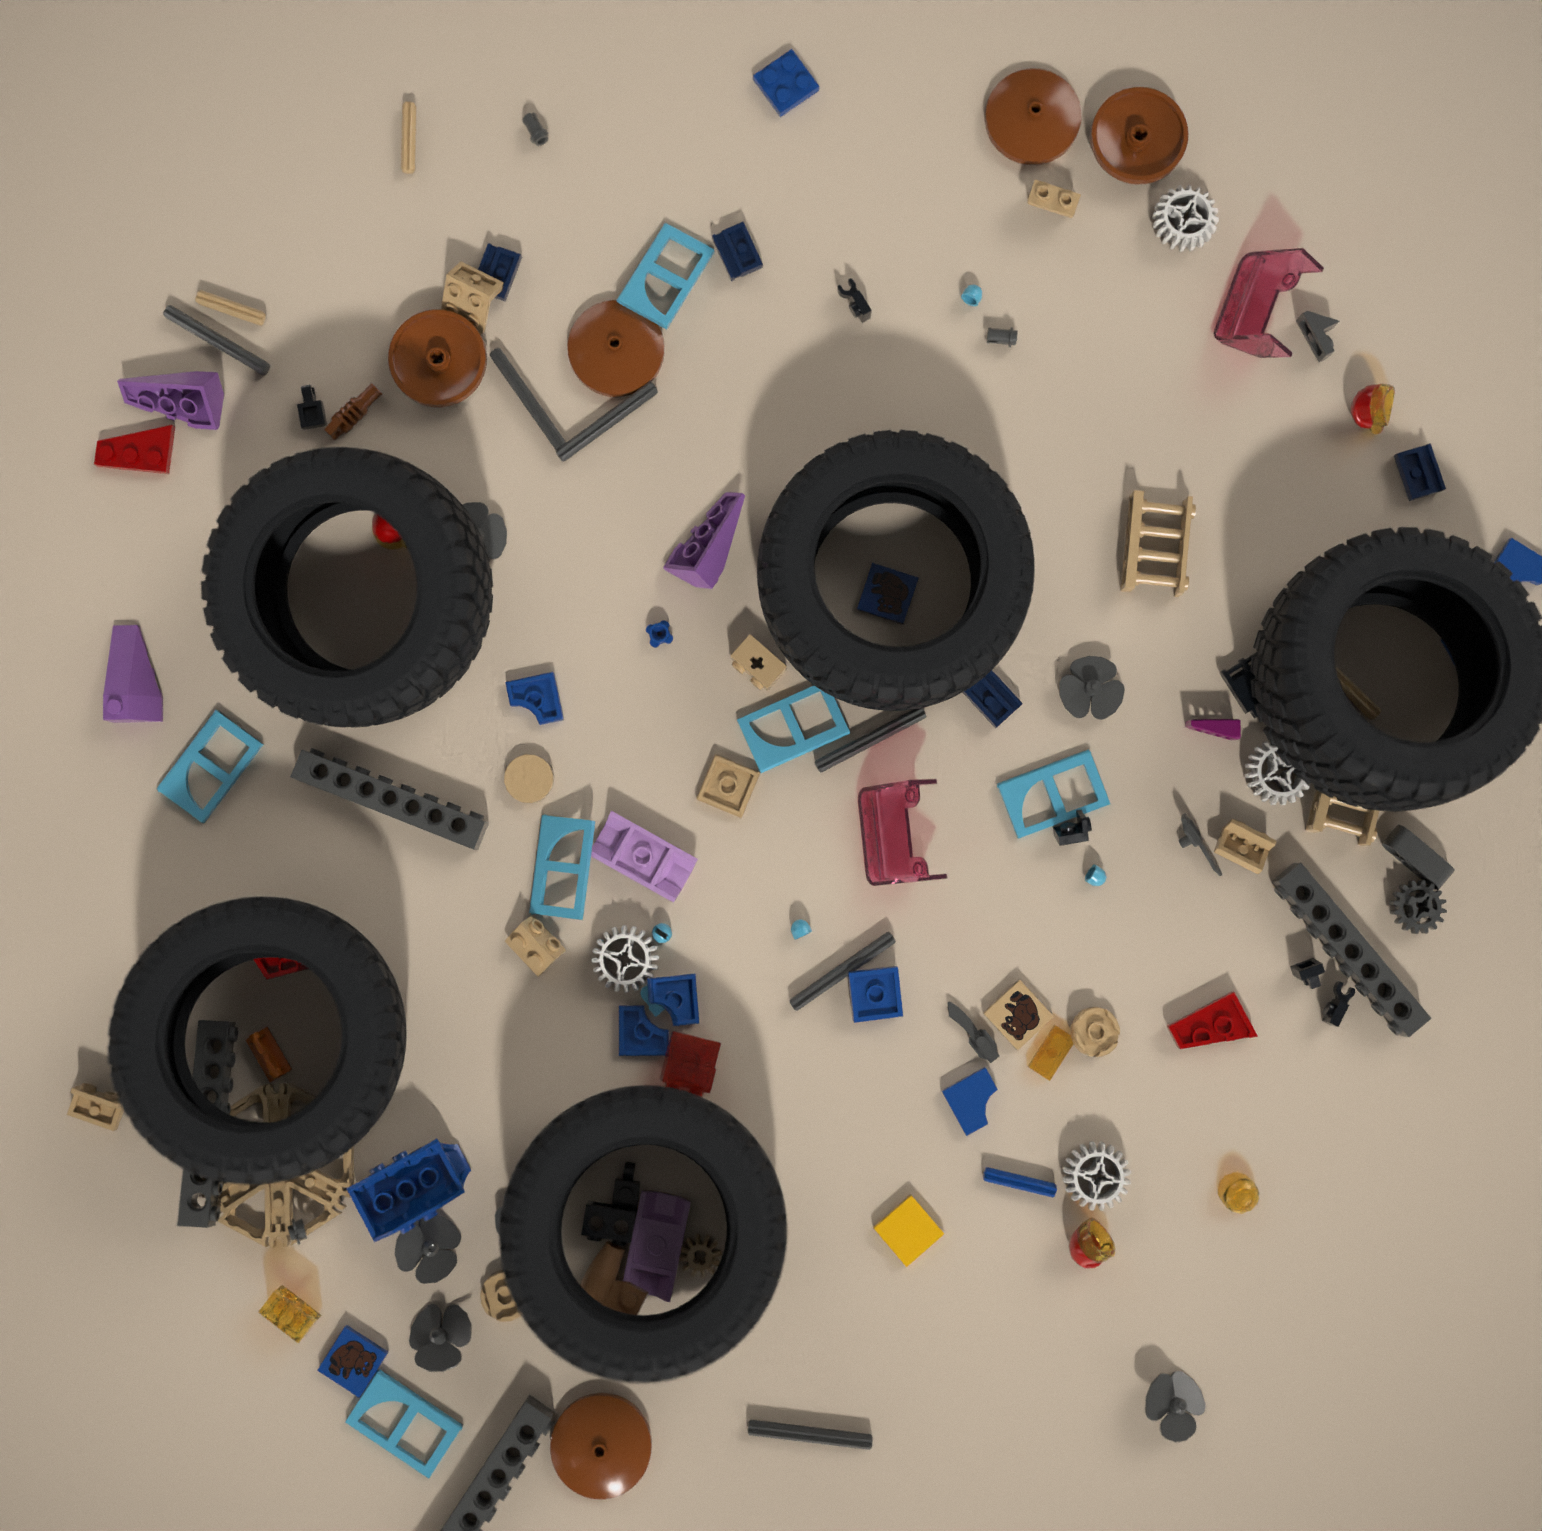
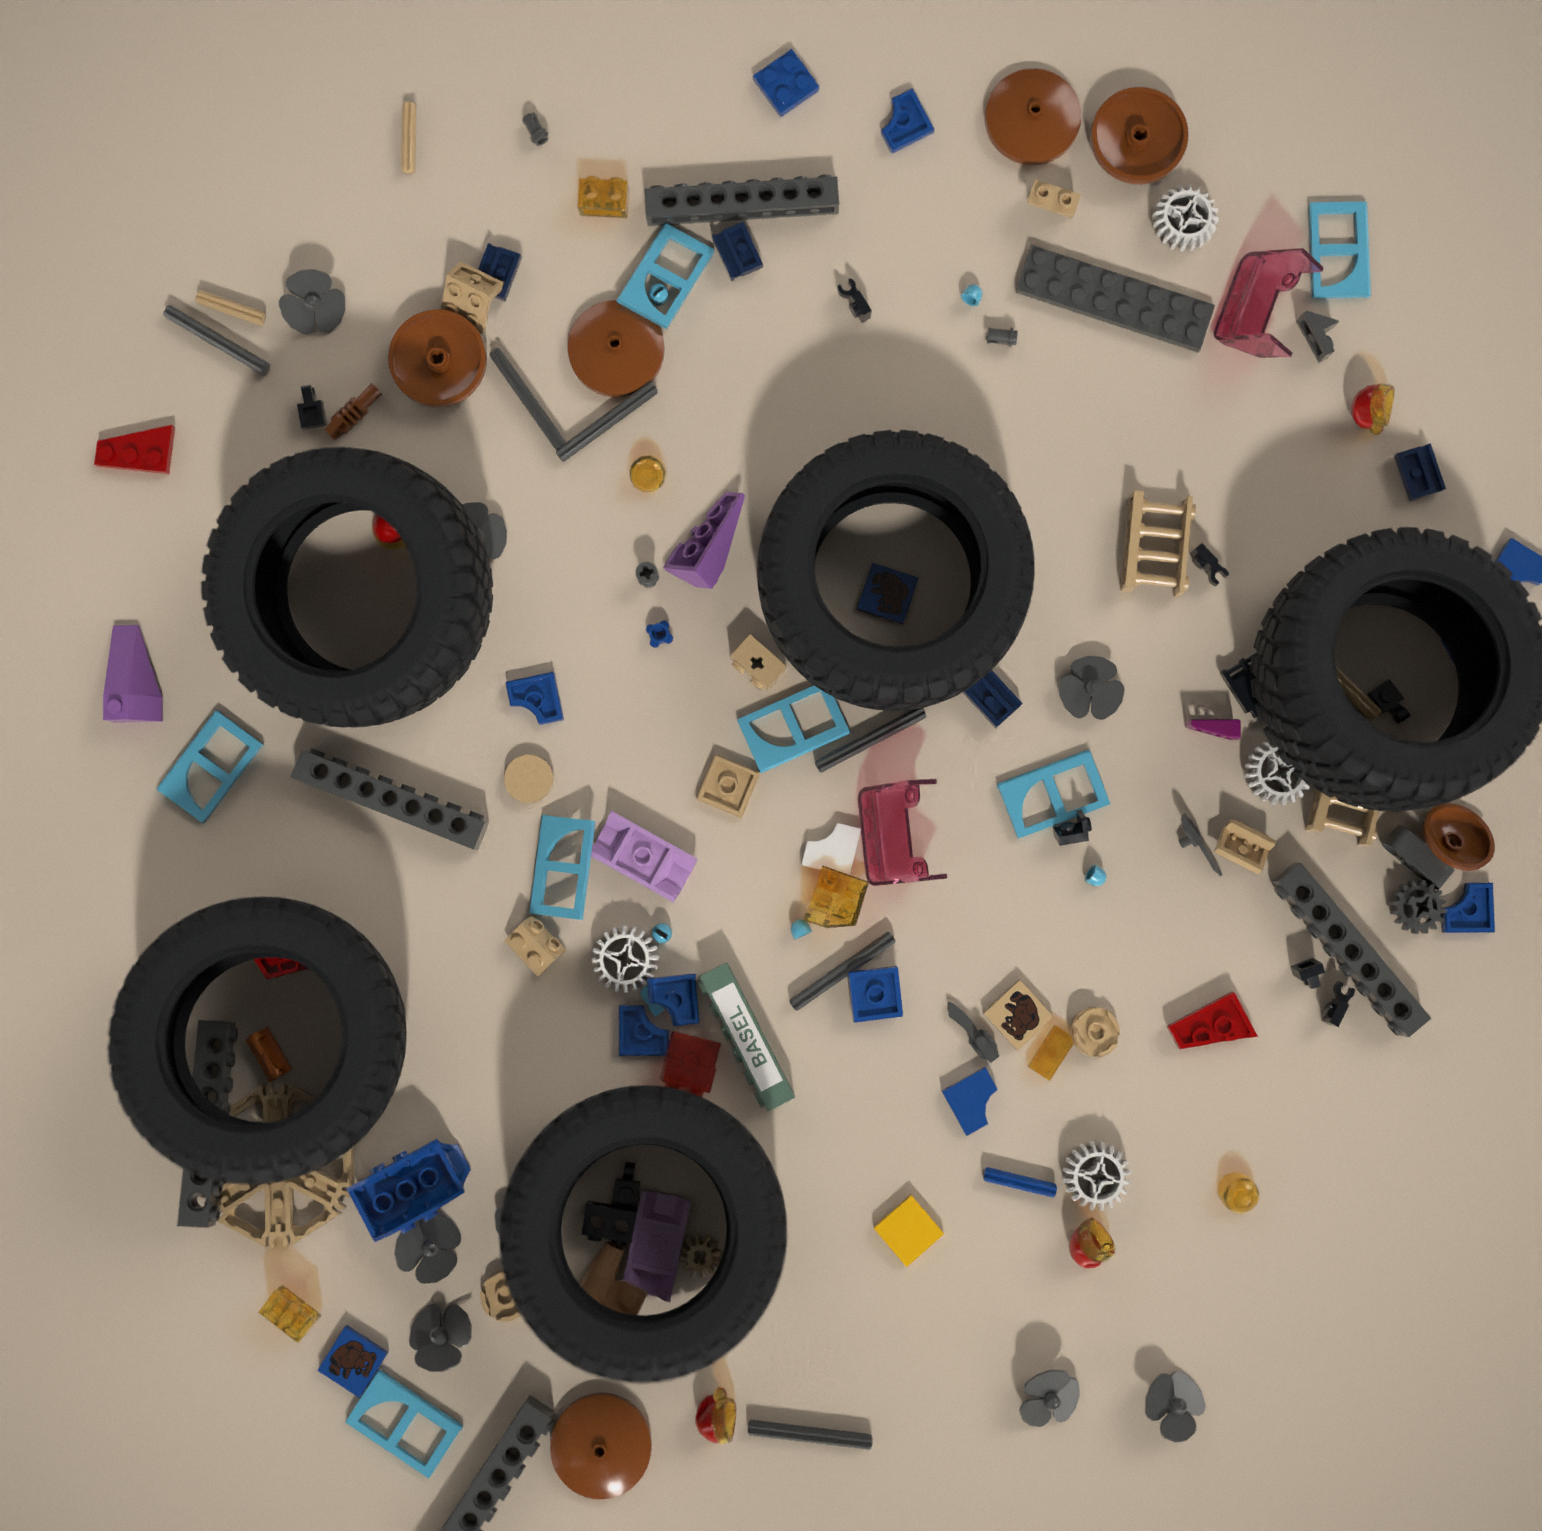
tan bracket [67,1083,124,1131] -> none
medium lavender wedge [117,371,224,430] -> none
dark grey plate [288,1219,307,1245] -> none
none -> dark grey piece [279,269,345,335]
none -> clear yellow brick [577,176,630,218]
none -> clear yellow hair [629,455,667,492]
none -> dark grey bush [635,562,659,588]
none -> dark grey brick [644,174,839,226]
none -> medium azure hinge [649,284,669,305]
none -> clear yellow piece [695,1387,737,1445]
none -> brick [698,962,795,1111]
none -> white tile [801,823,861,877]
none -> clear yellow slope [803,865,869,928]
none -> blue tile [881,88,935,154]
none -> dark grey plate [1015,245,1215,353]
none -> dark grey piece [1019,1370,1080,1427]
none -> black plate [1190,543,1229,586]
none -> medium azure window [1308,202,1371,299]
none -> black plate [1367,679,1411,723]
none -> dark orange dish [1422,803,1495,871]
none -> blue tile [1441,883,1495,933]

